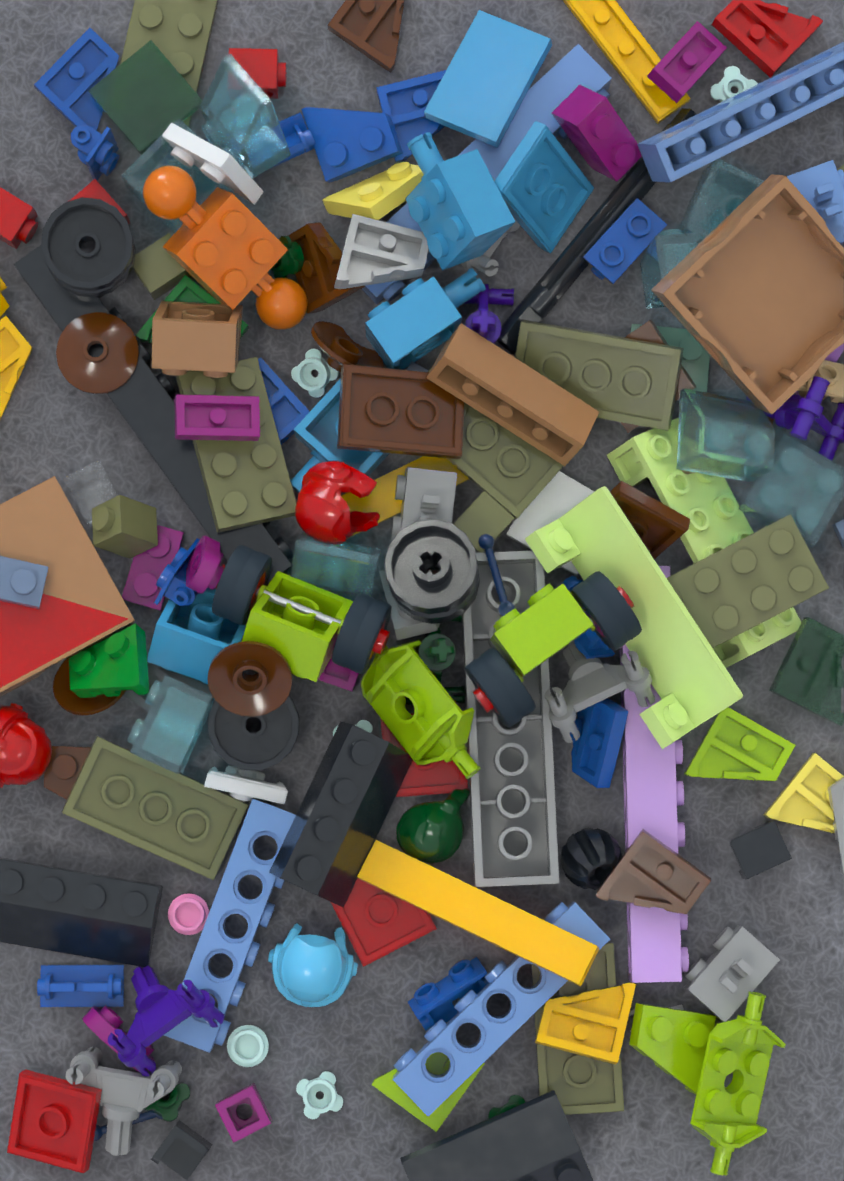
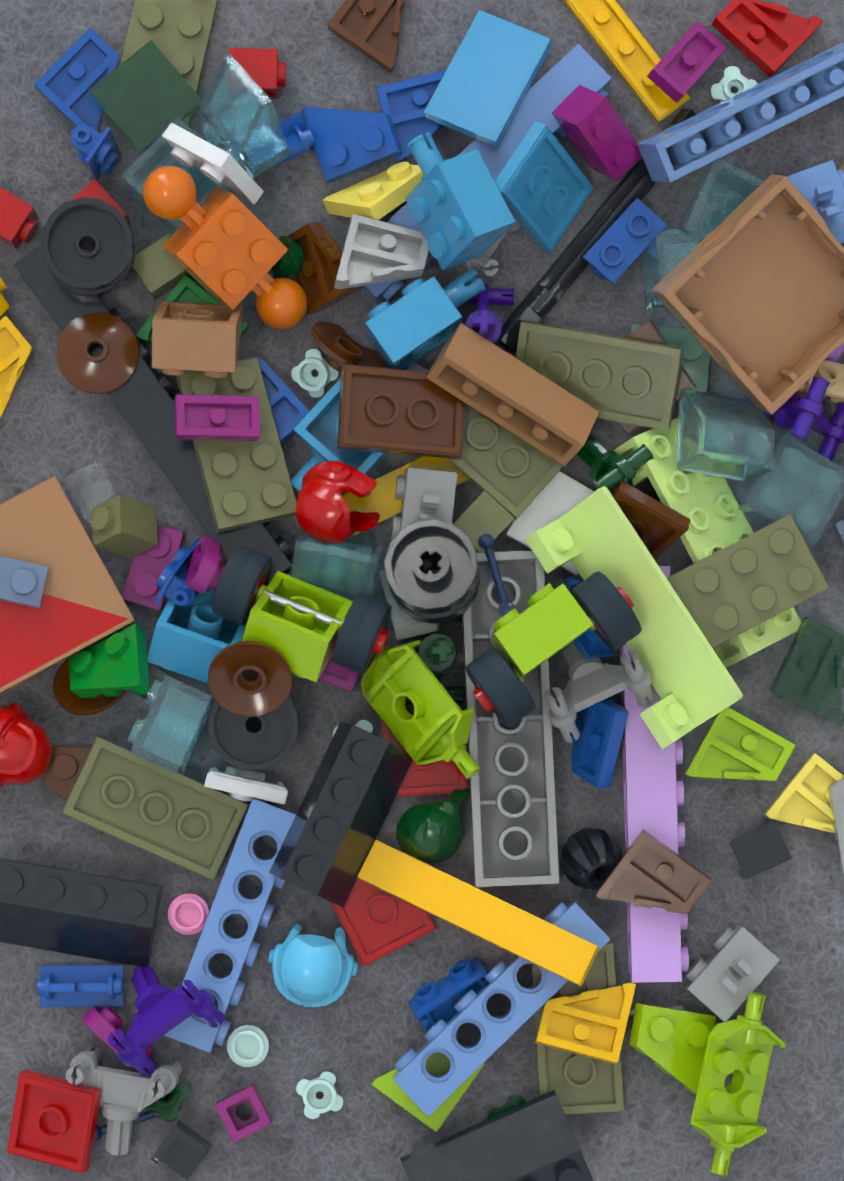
none -> dark green axle [577,434,661,502]

